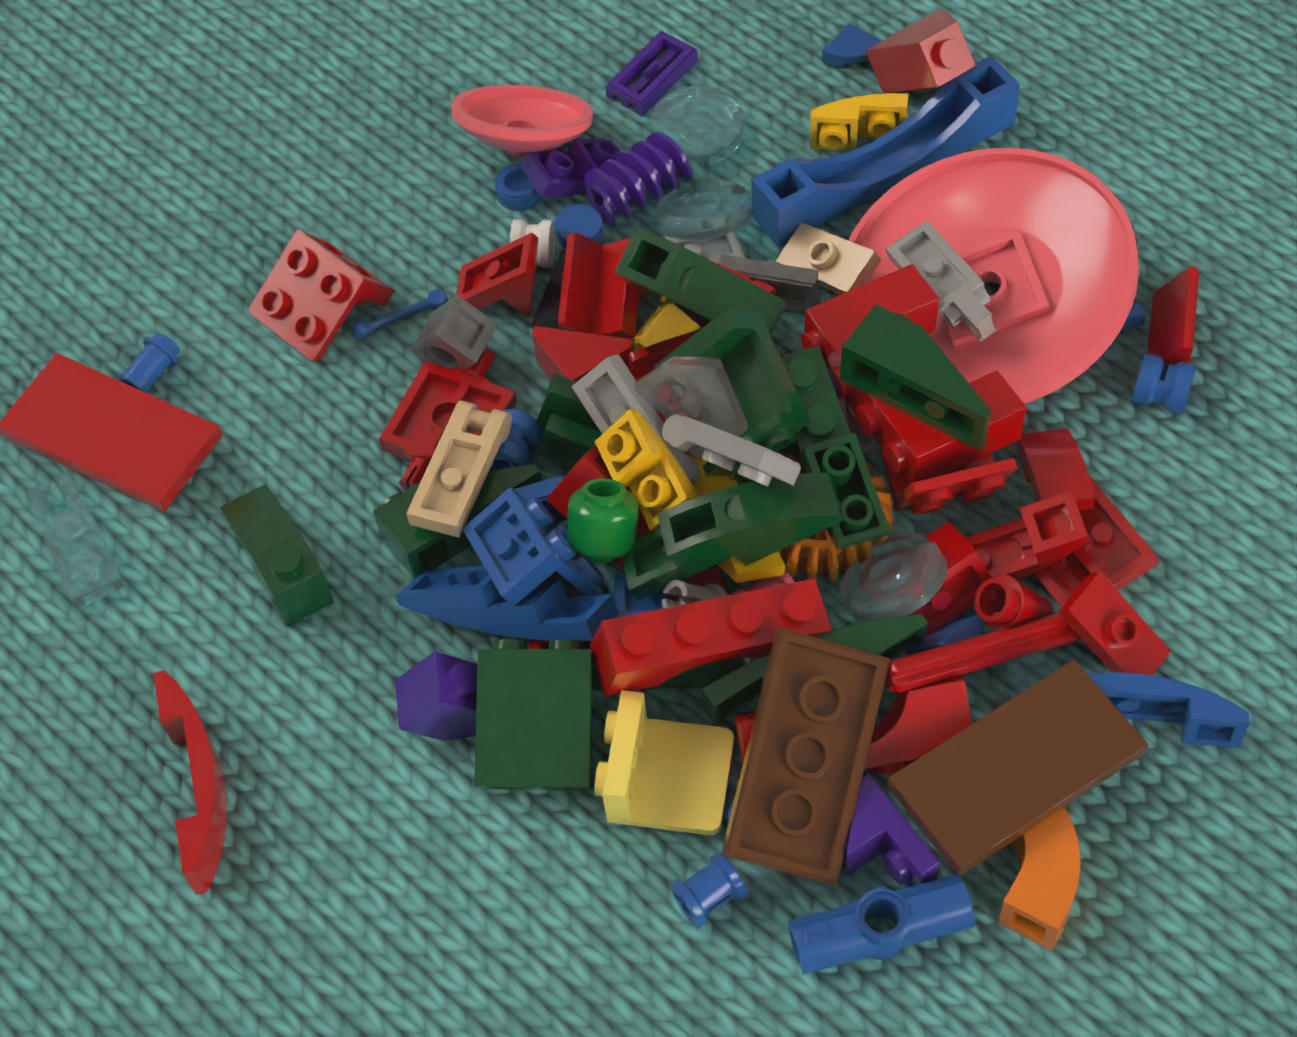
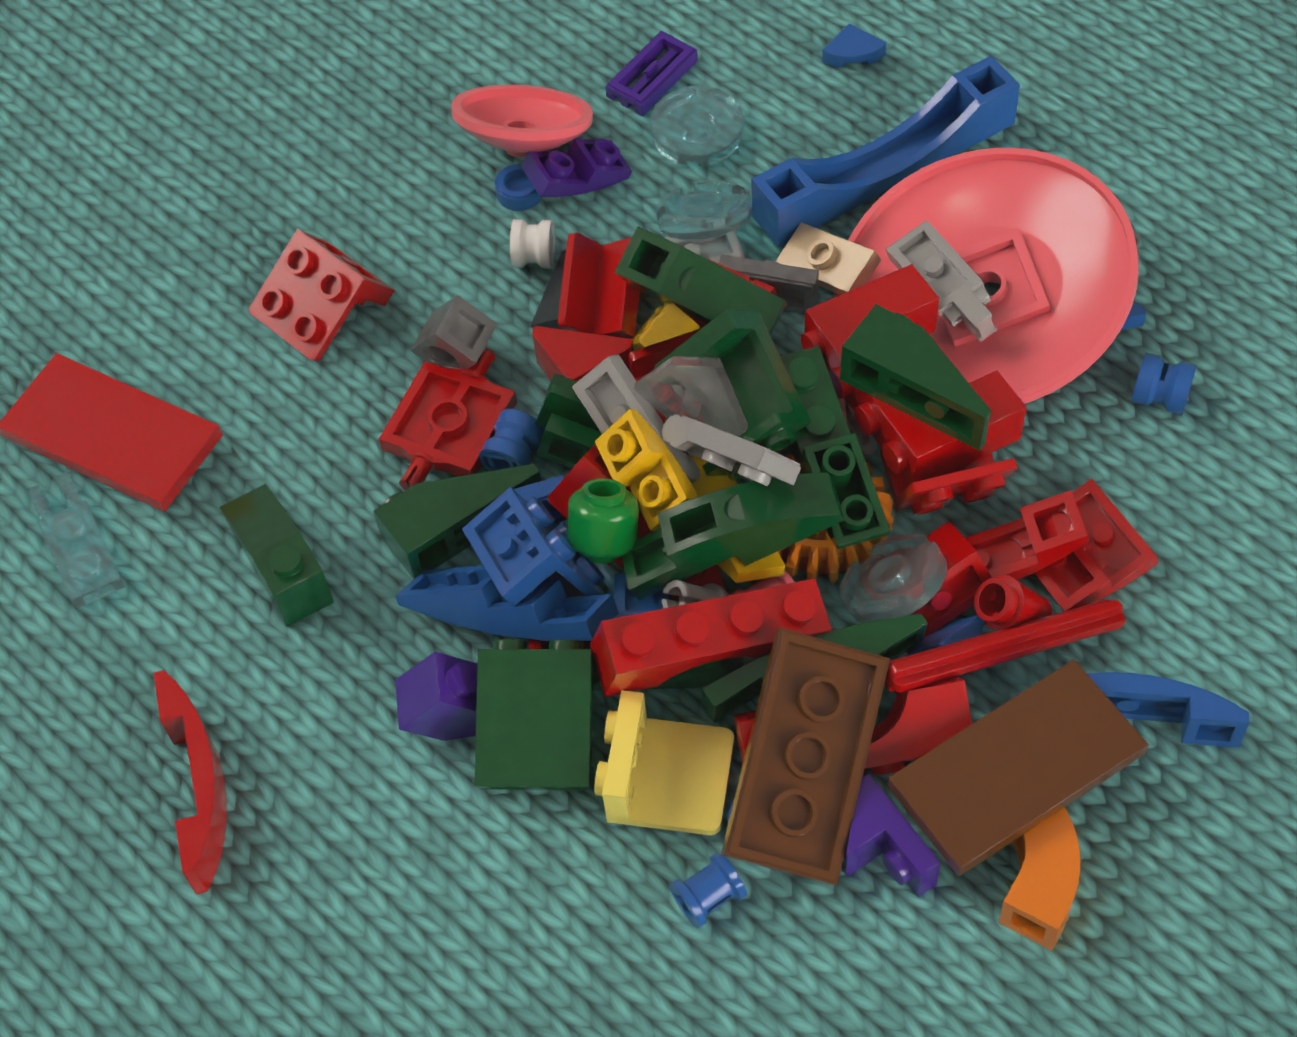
blue pin [118,332,180,393] -> none
blue hinge [352,289,448,339] -> none
tan plate [406,400,512,538] -> none
red slope [456,232,539,317] -> none
blue tile [554,204,604,249] -> none
dark purple piece [584,131,693,228] -> none
blue piece [788,874,975,975] -> none
yellow slope [810,93,908,151] -> none
slope [865,9,976,93] -> none
red slope [1015,428,1096,510] -> none
red plate [1058,571,1171,675] -> none
red slope [1147,266,1200,365] -> none

